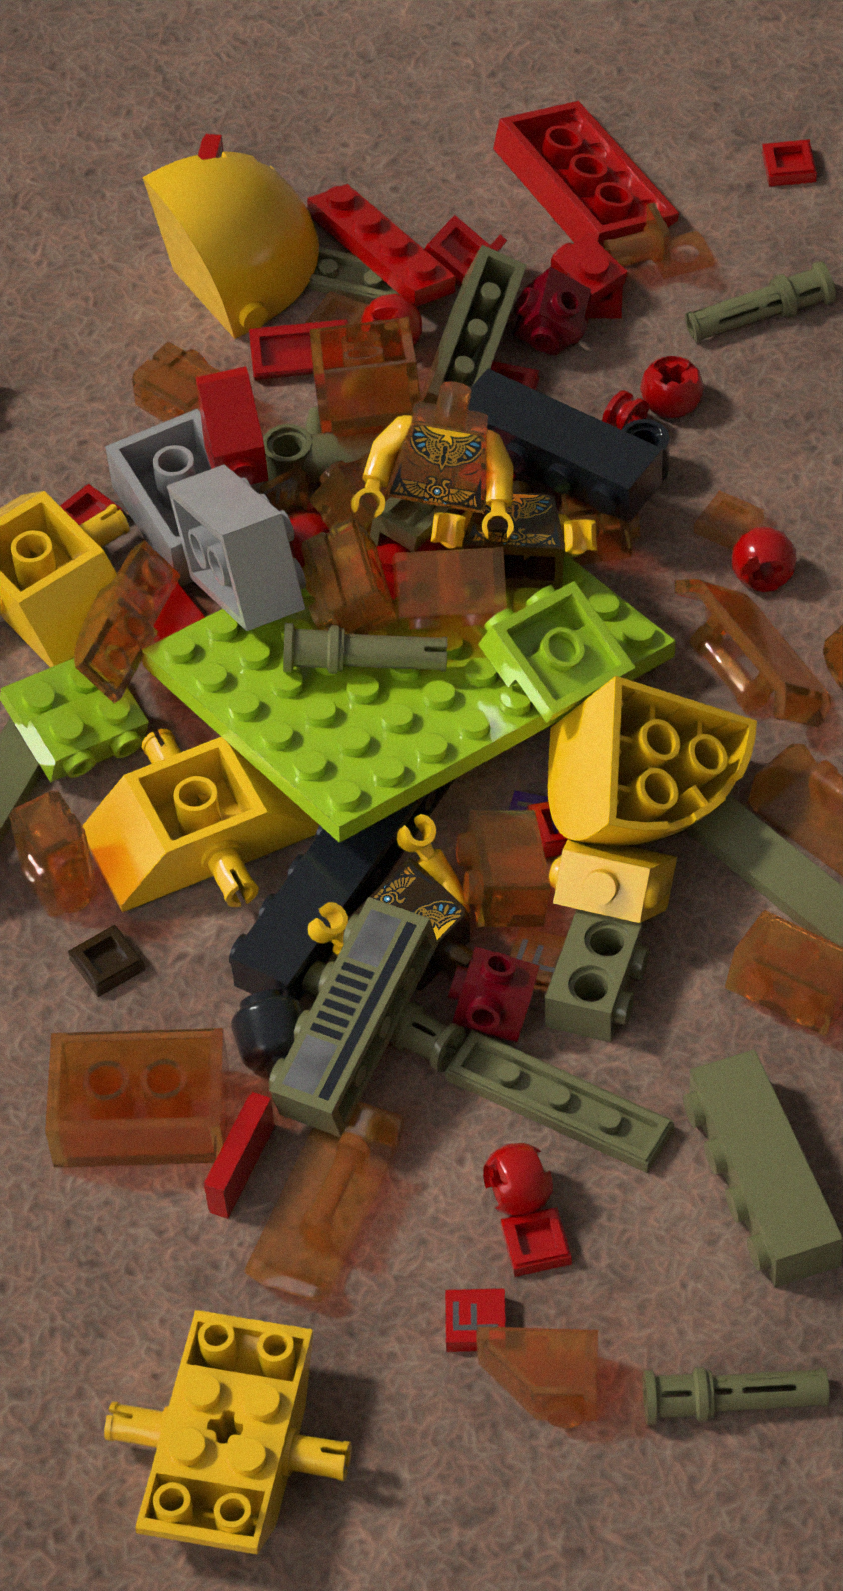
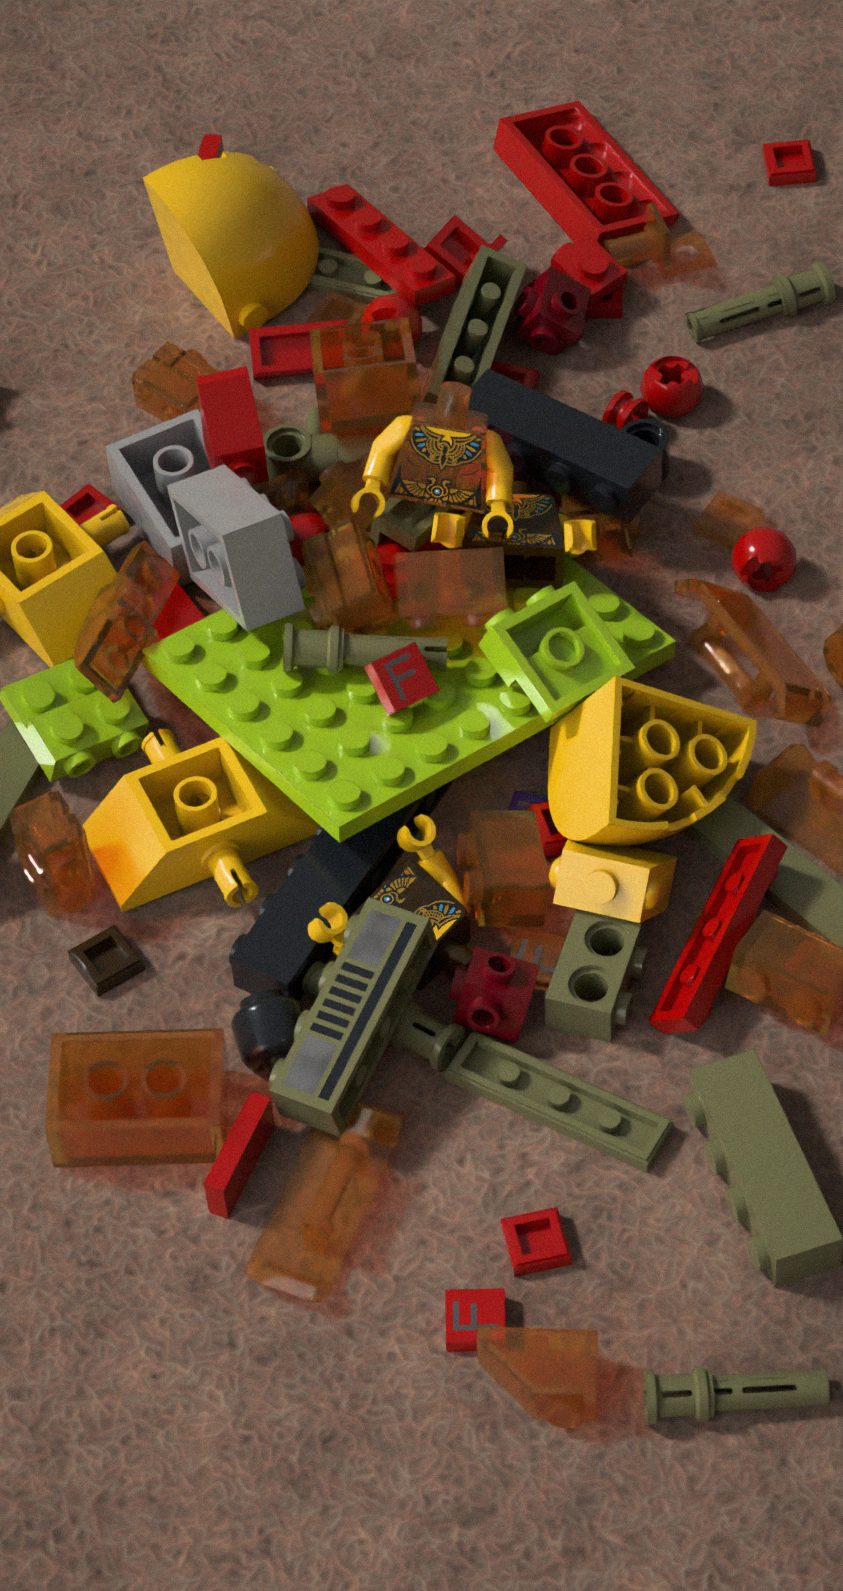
yellow slope [104,1310,352,1555] -> none
red piece [483,1143,553,1216] -> none
none -> red tile [364,642,440,716]
none -> red plate [648,833,788,1034]

